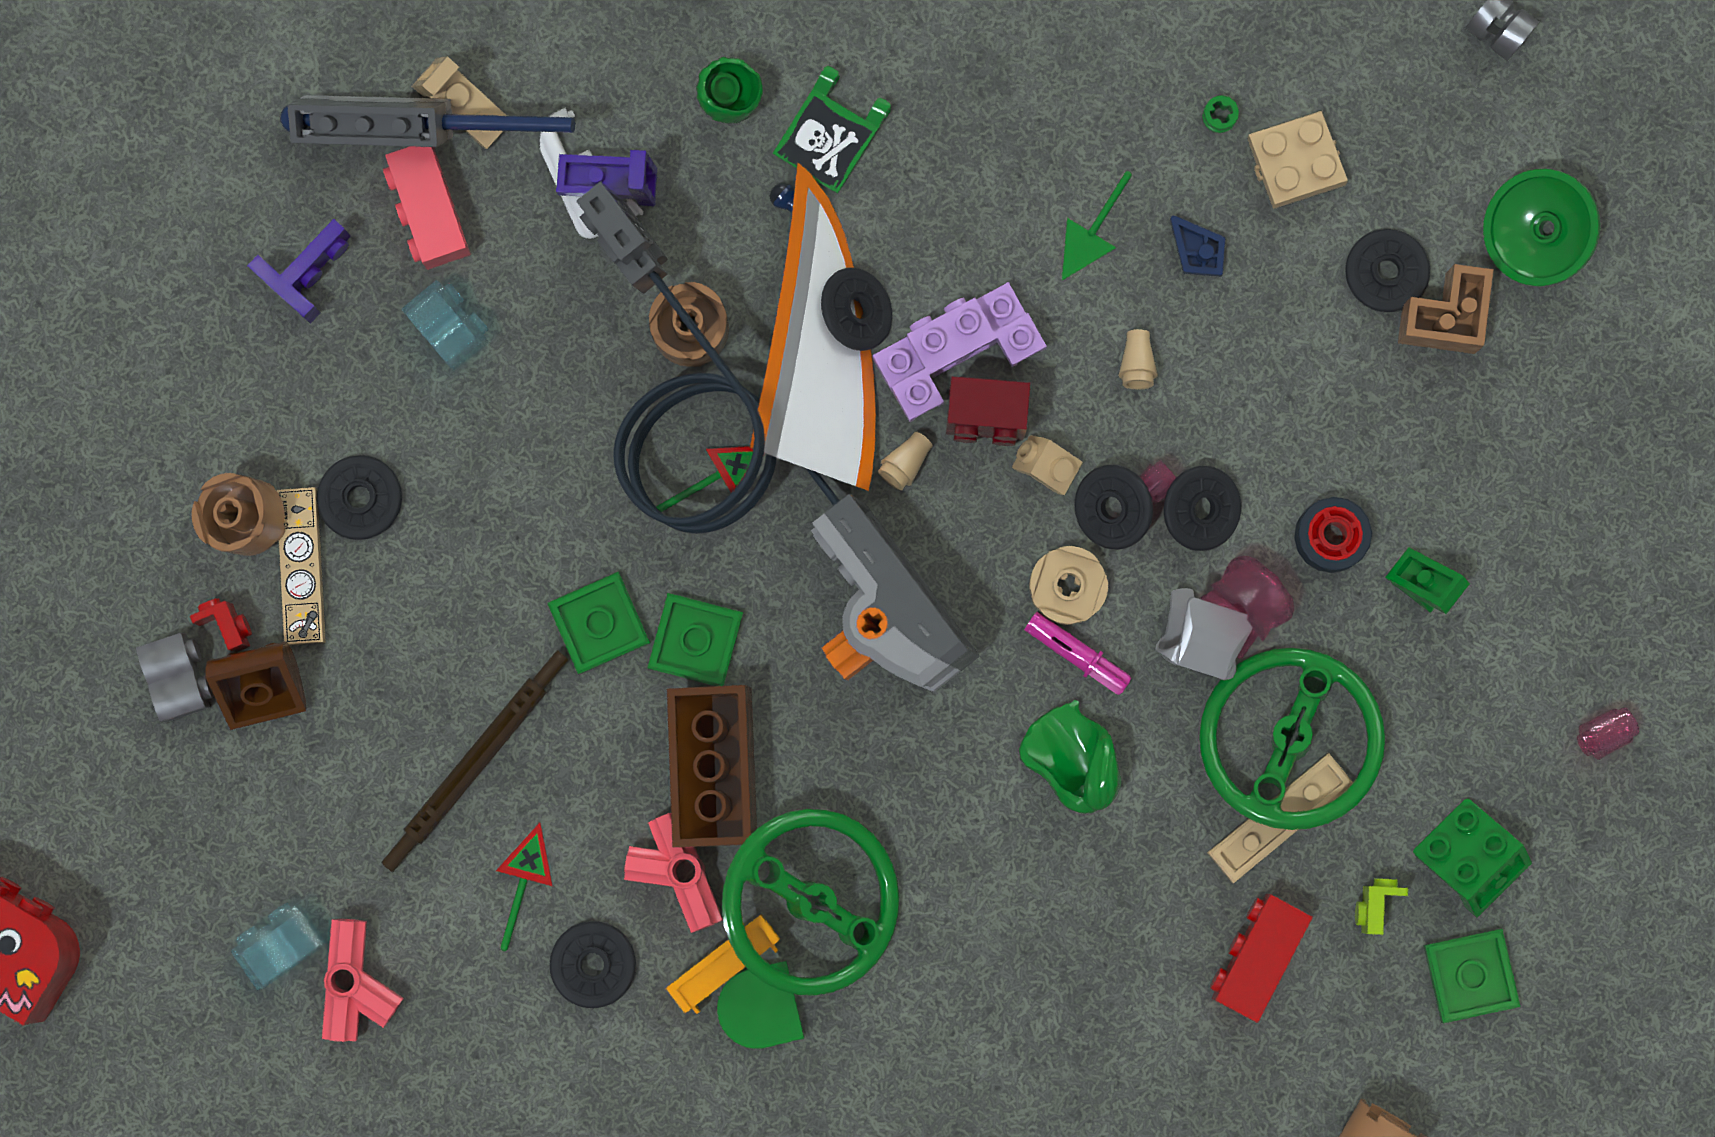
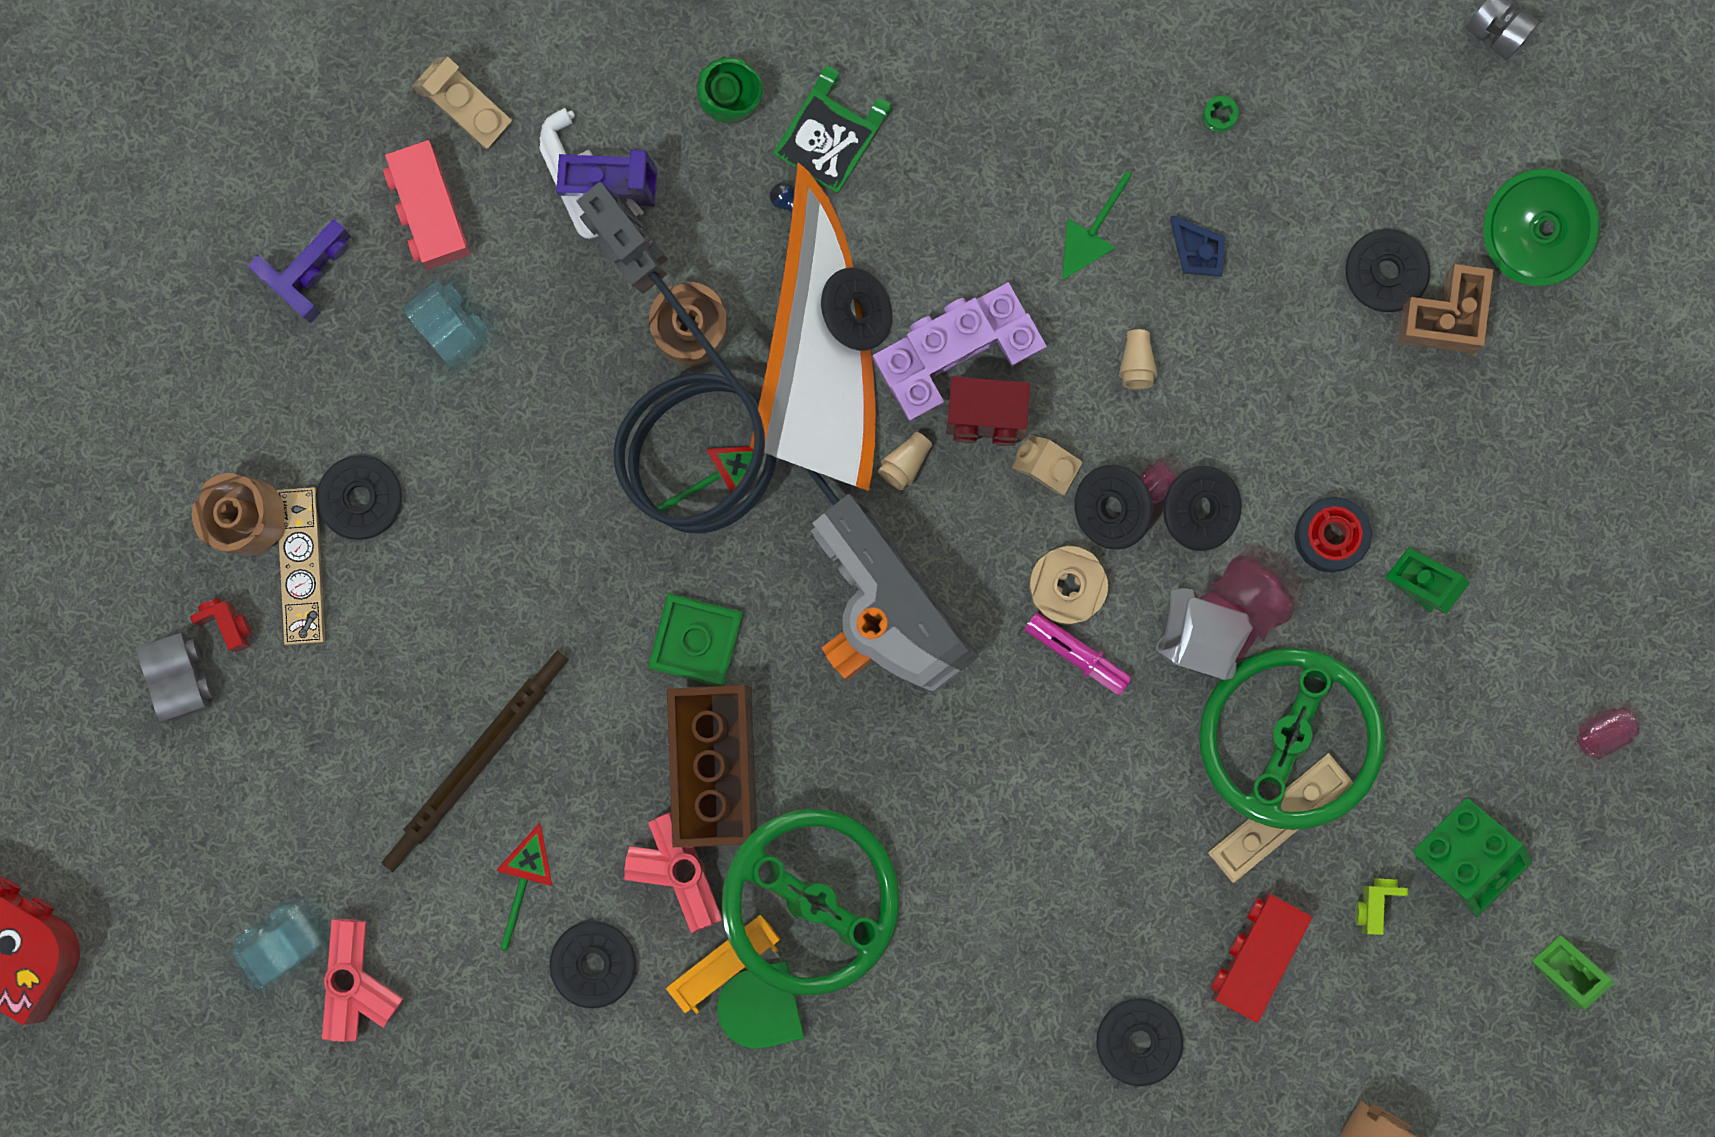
reddish brown brick [205,641,306,730] -> none
dark grey piece [280,95,575,147] -> none
green tile [547,572,650,675] -> none
green piece [1019,700,1121,814] -> none
tan plate [1248,111,1348,209] -> none
green tile [1423,929,1521,1023] -> none
none -> black wheel [1096,999,1183,1086]
none -> bright green slope [1532,935,1615,1010]

